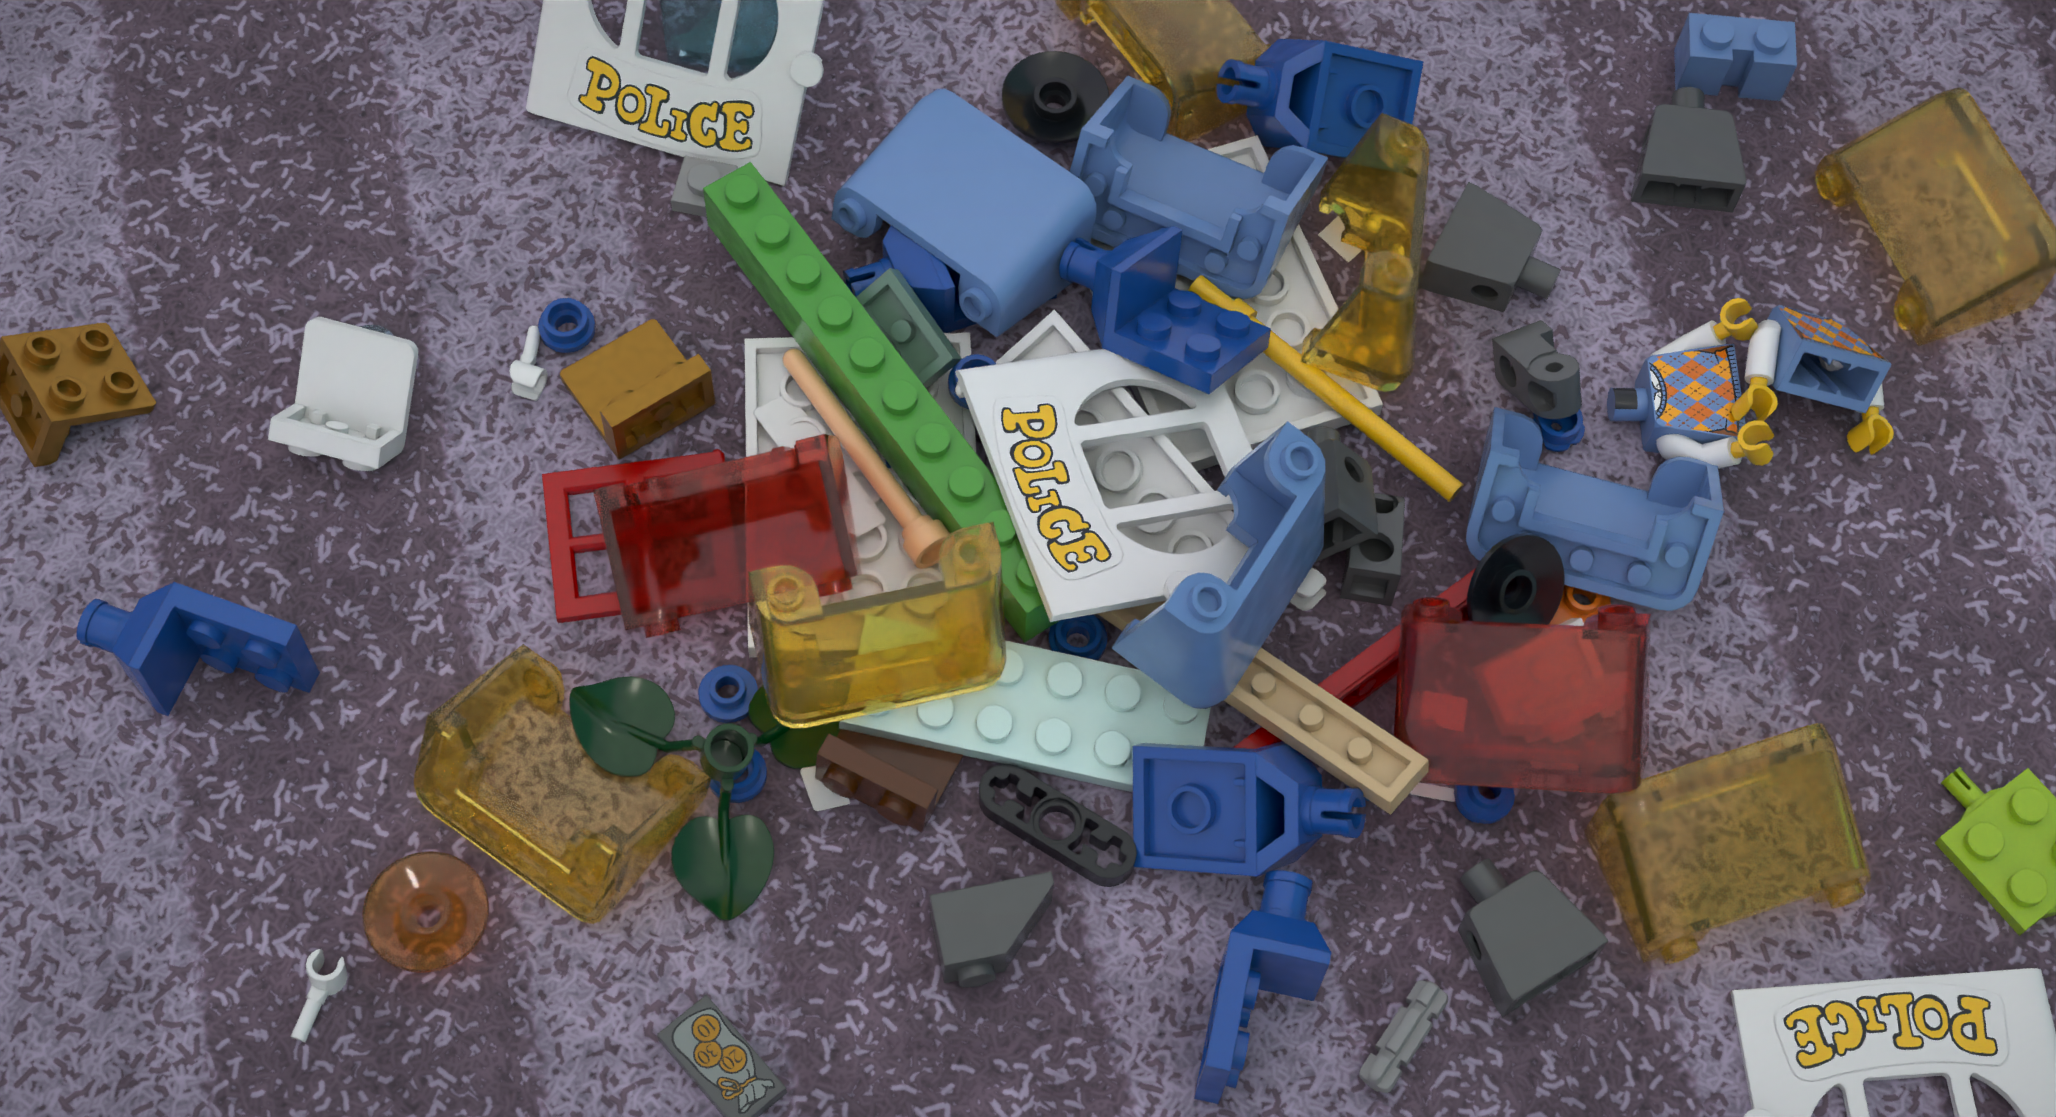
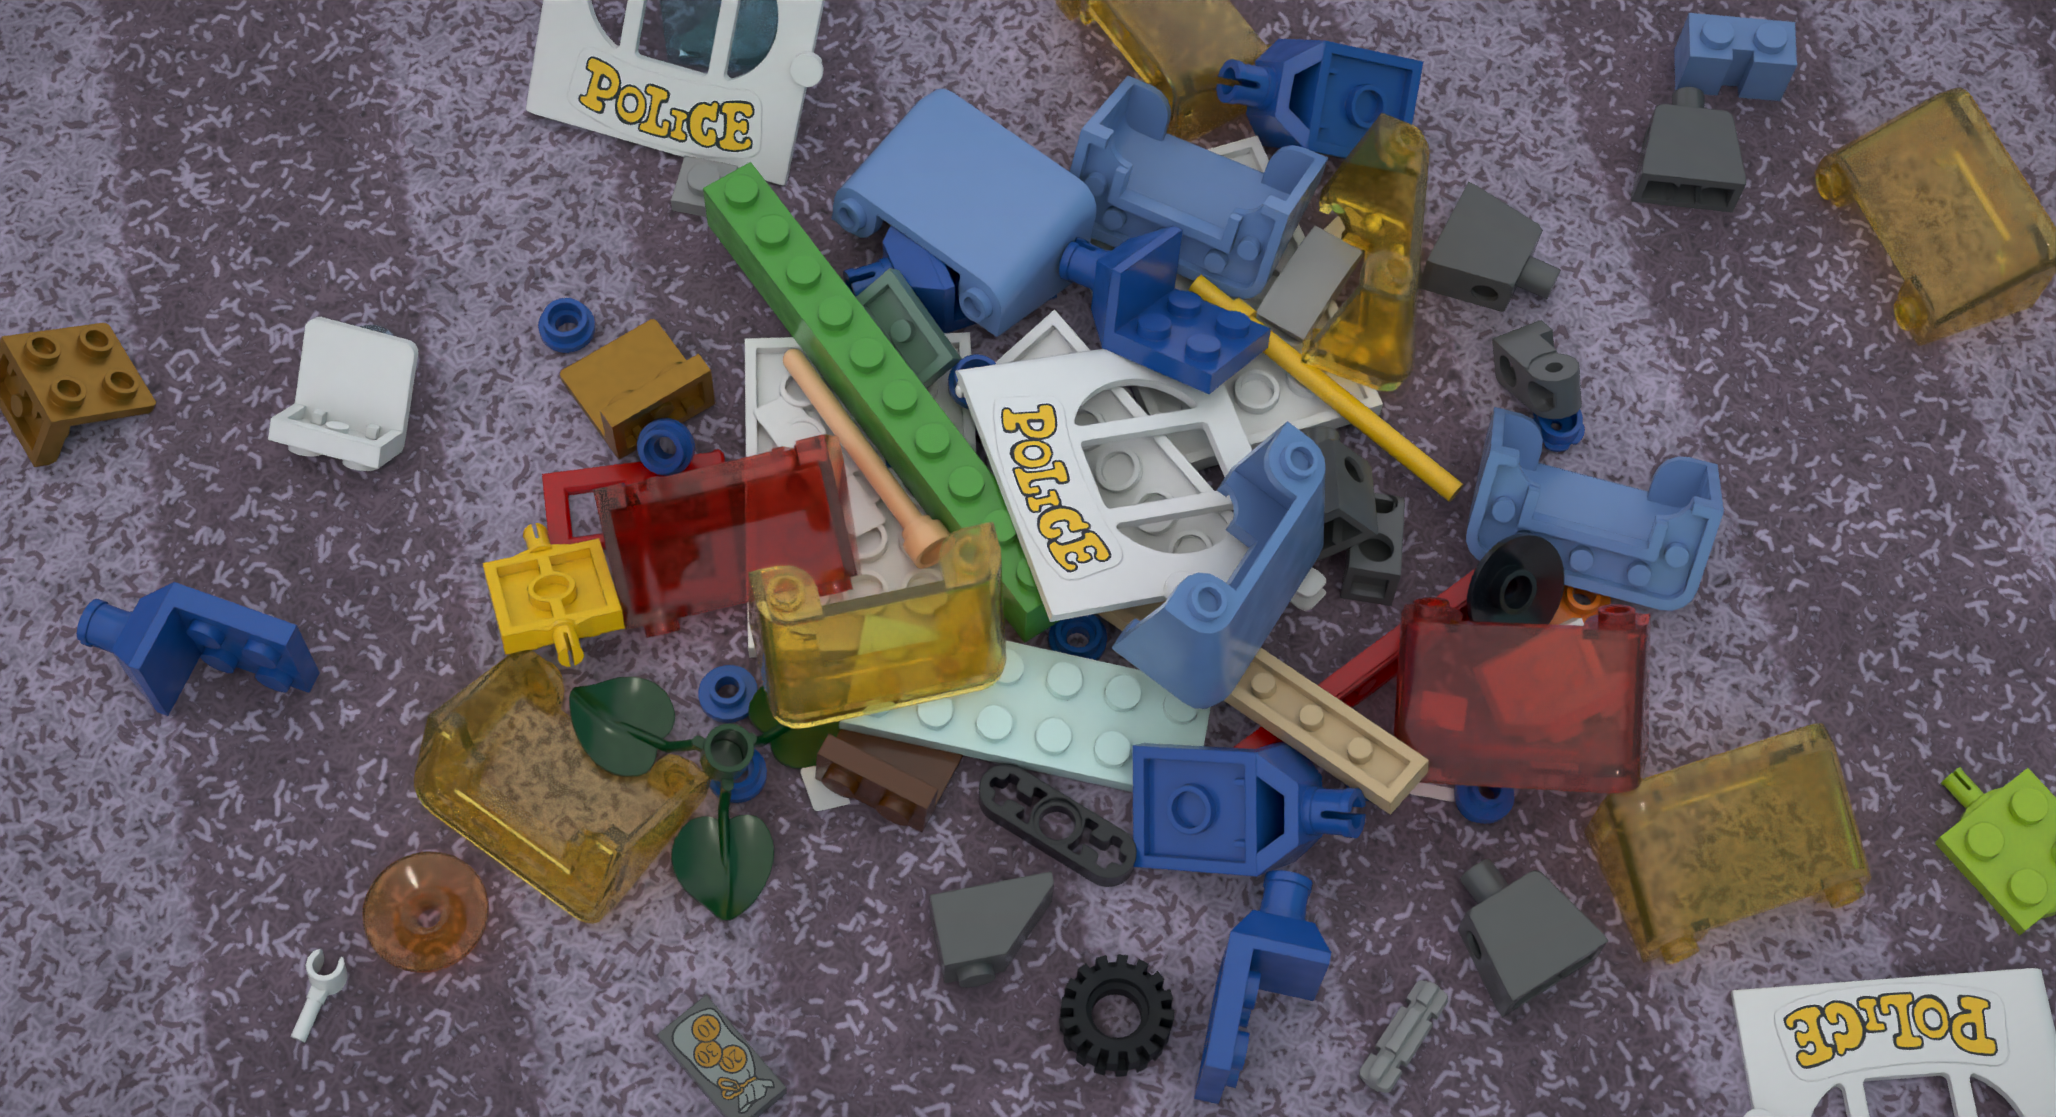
white hand [509,326,548,401] -> none
black dish [1002,51,1109,144] -> none
torso [1607,298,1774,469] -> none
torso [1731,305,1894,455] -> none
none -> yellow plate [482,523,625,667]
none -> blue plate [637,418,695,476]
none -> black tyre [1059,954,1175,1077]
none -> light grey slope [1256,226,1363,344]

